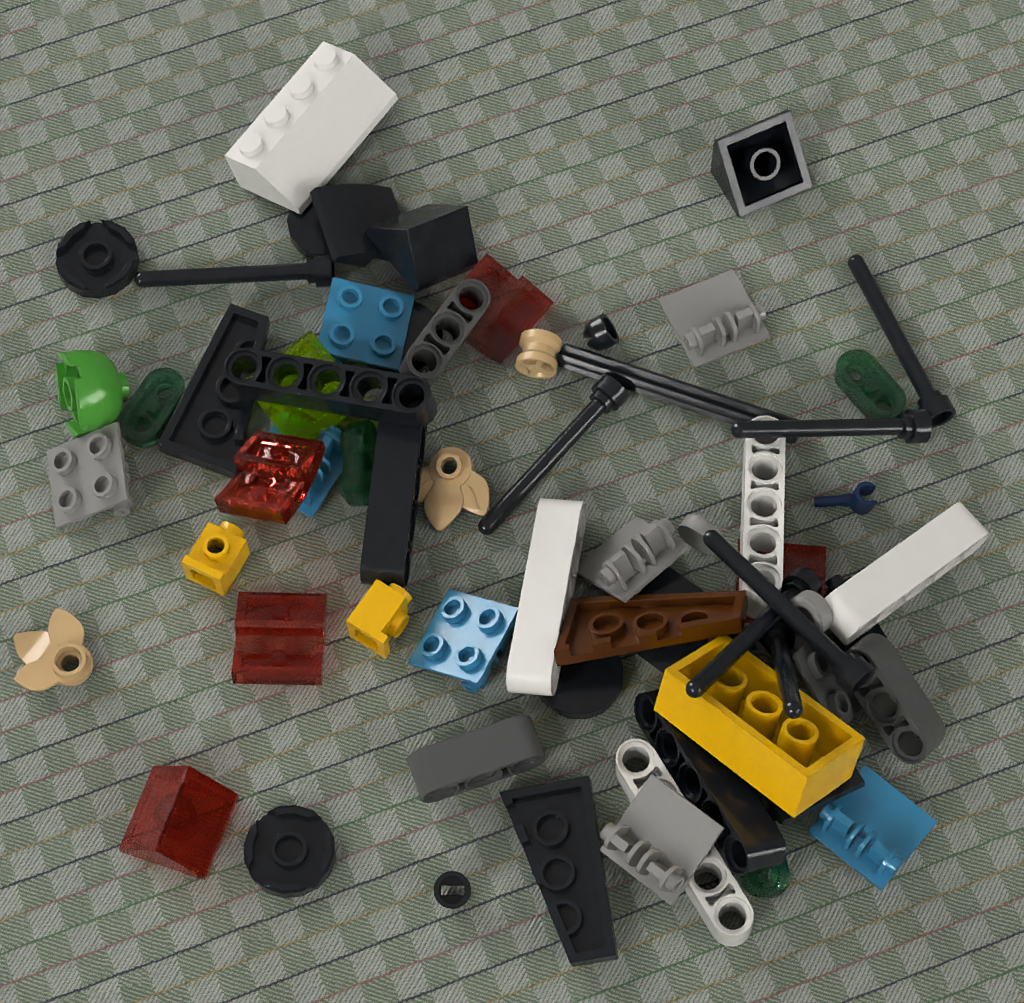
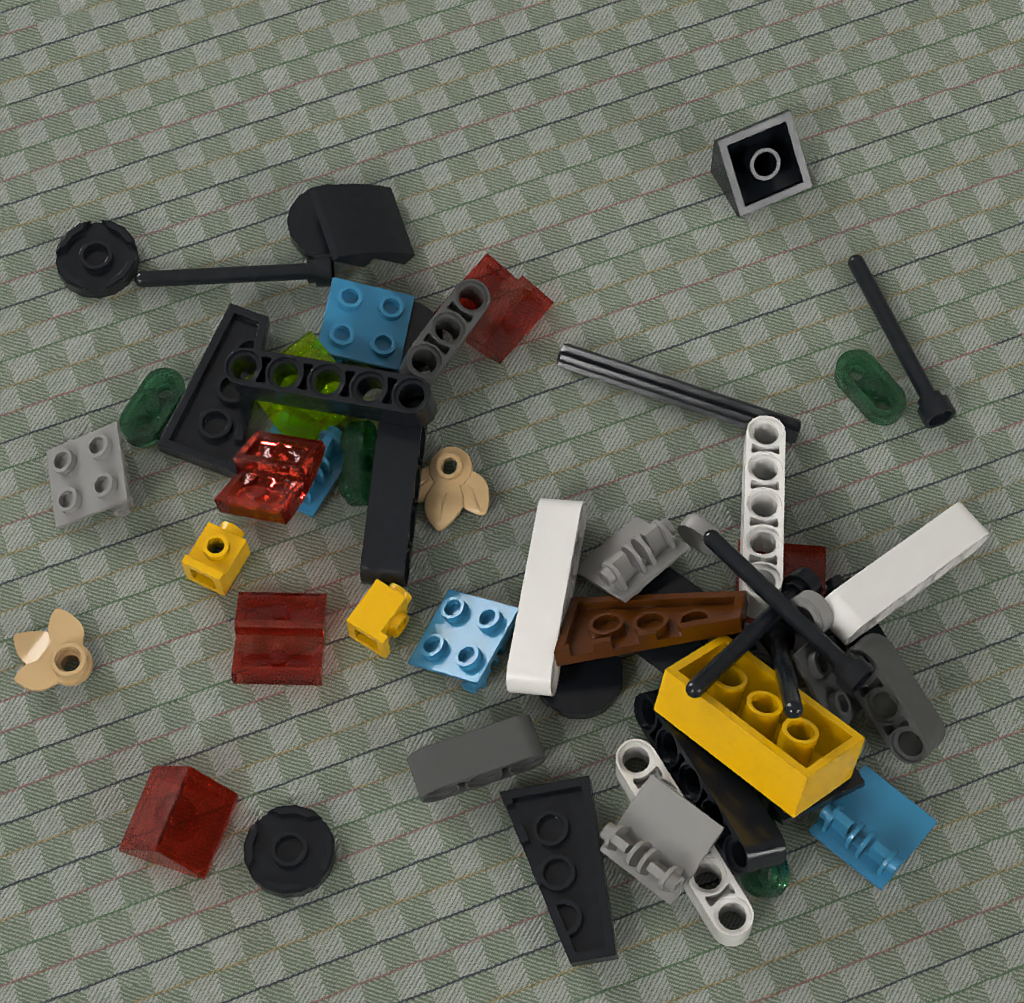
bright green cylinder [56,350,130,436] -> none
white slope [224,41,398,215] -> none
black slope [365,204,478,293] -> none
black hinge [434,871,471,909] -> none
black piece [478,374,629,535] -> none
tan wheel [515,329,562,379] -> none
black hinge [583,313,619,351] -> none
light grey hinge [658,269,771,369] -> none
black piece [731,409,932,444] -> none
dark blue hand [814,481,877,515] -> none

